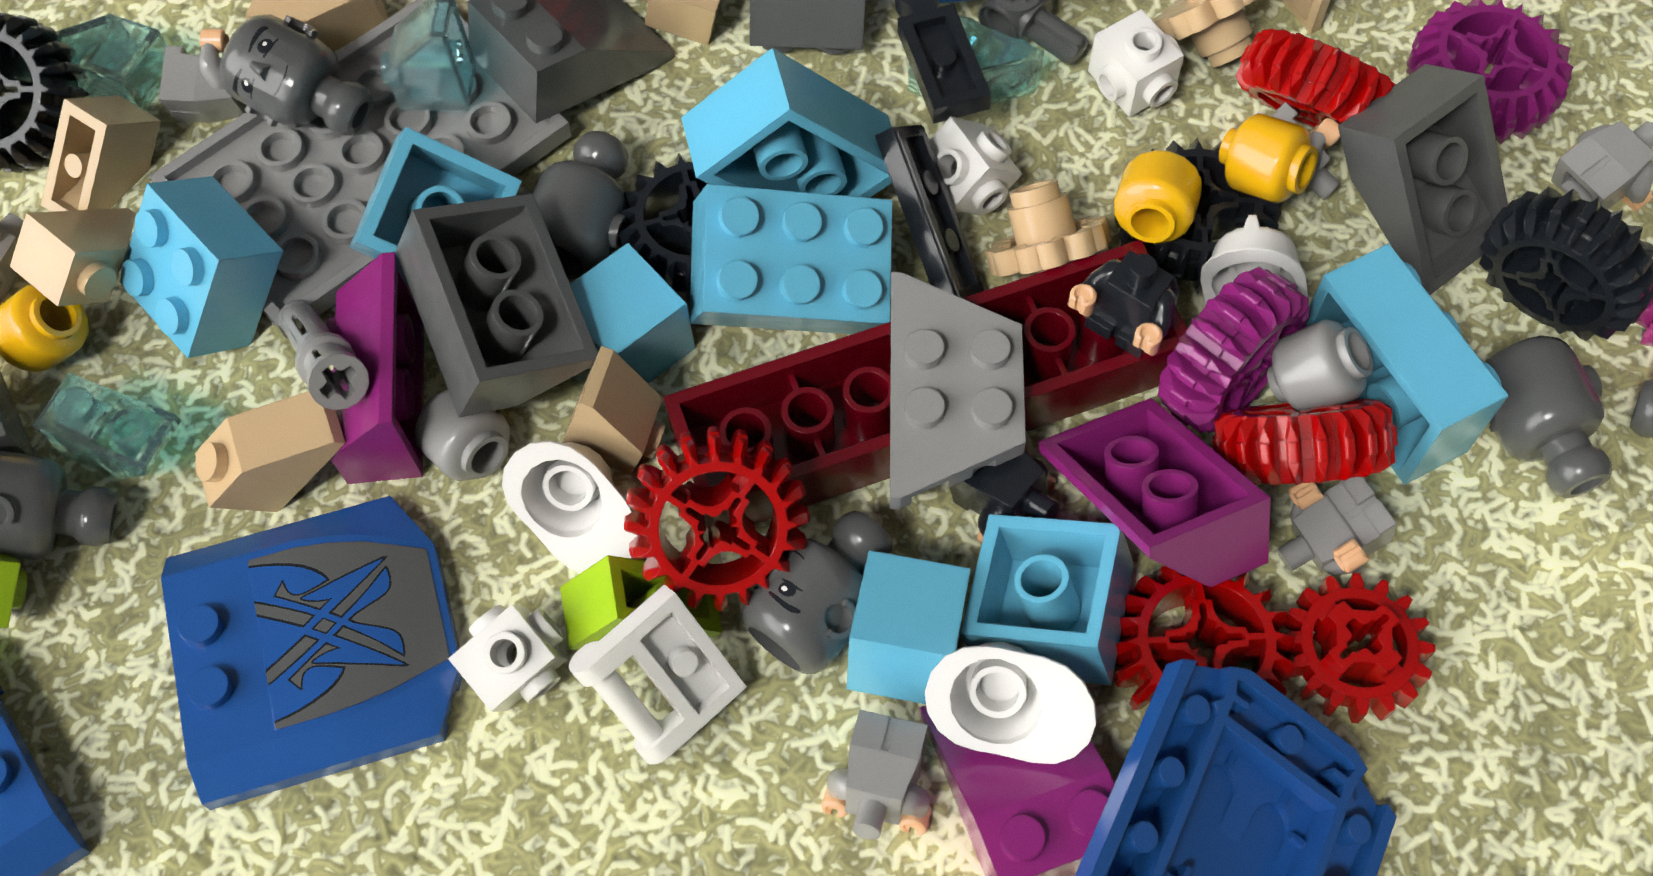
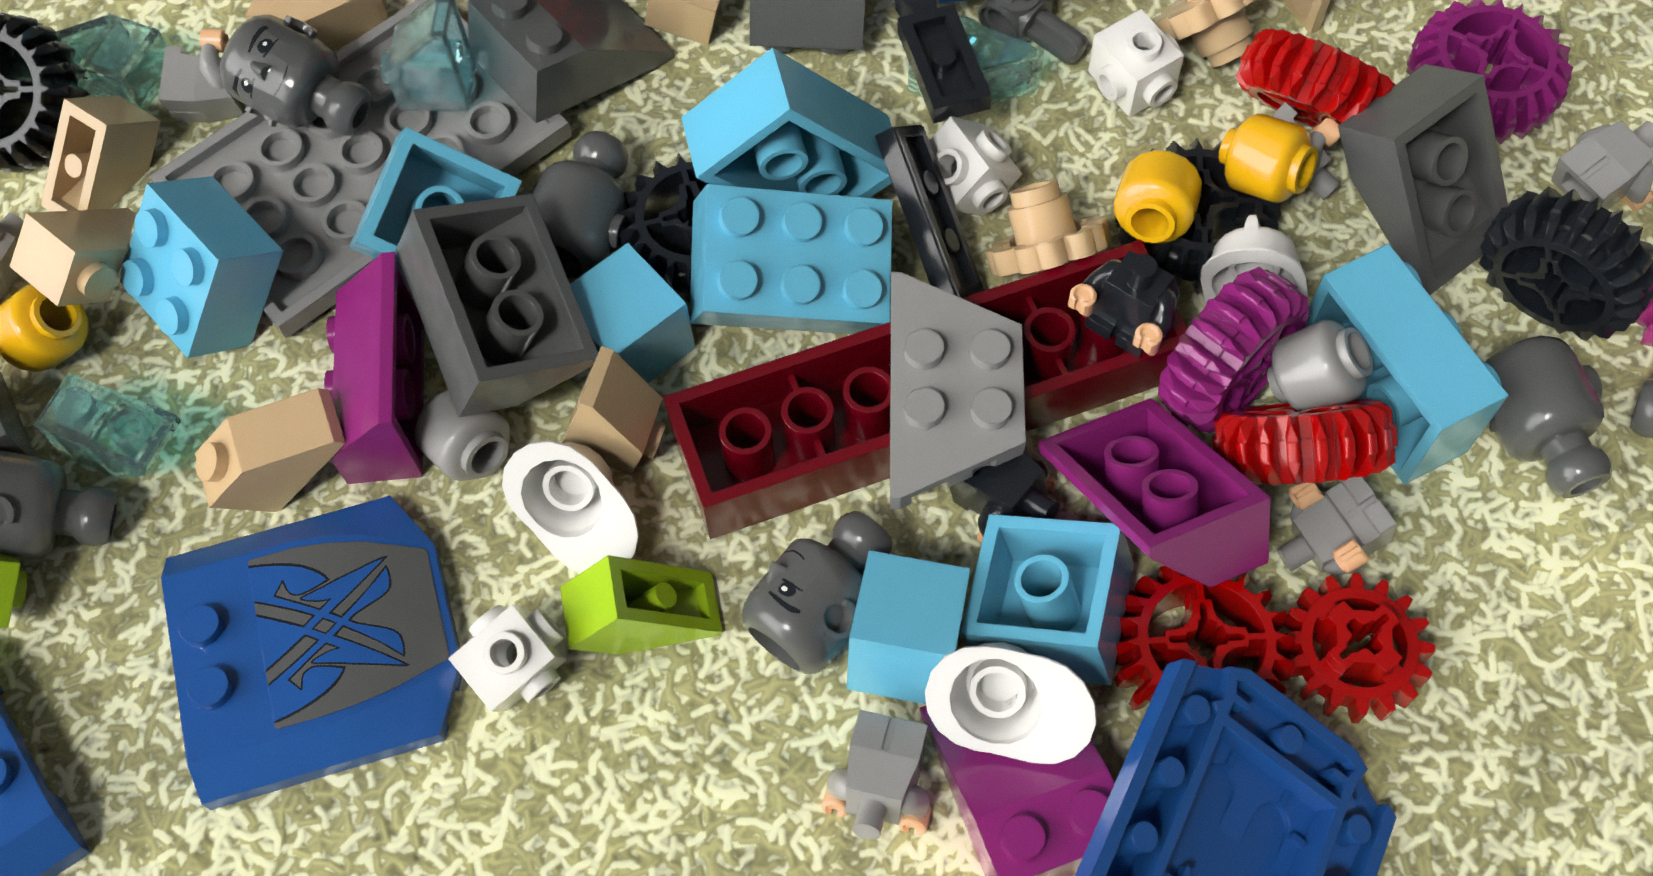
light grey pin [278,300,369,410] -> none
white plate [569,585,747,764] -> none
red gear [624,426,810,612] -> none

